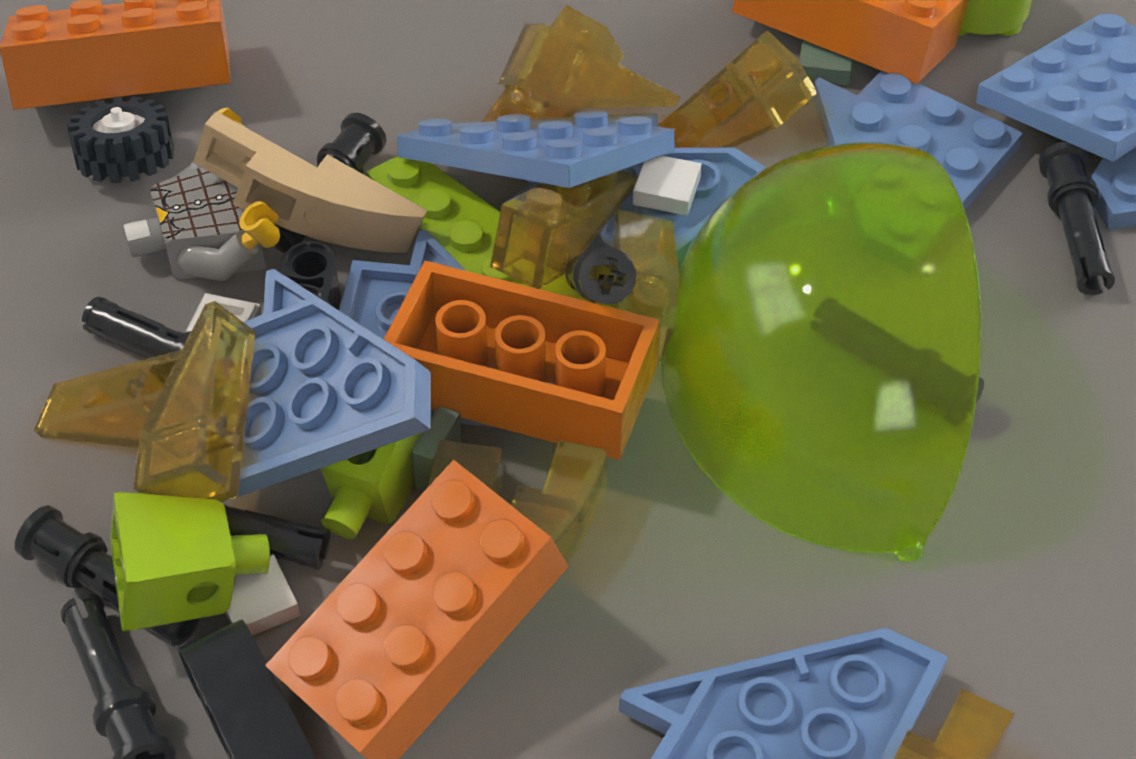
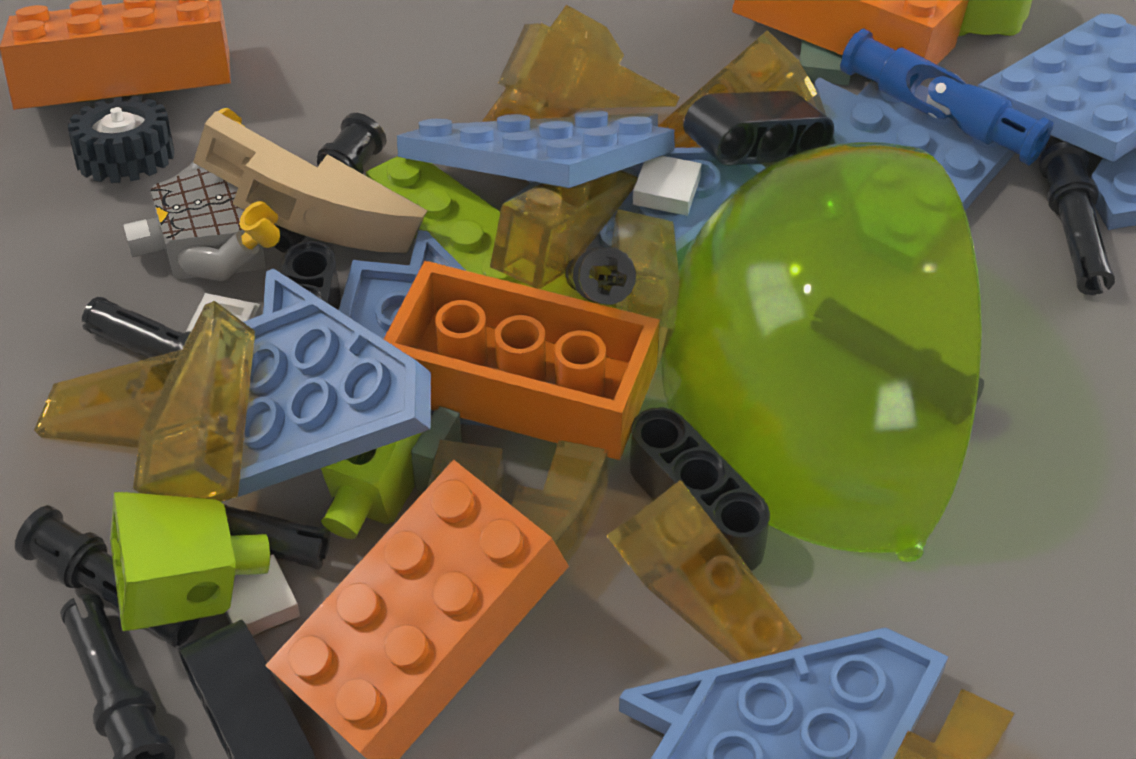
none -> clear yellow slope [606,480,802,663]
none -> black beam [630,407,770,574]
none -> black beam [683,91,834,166]
none -> blue piece [840,28,1053,166]

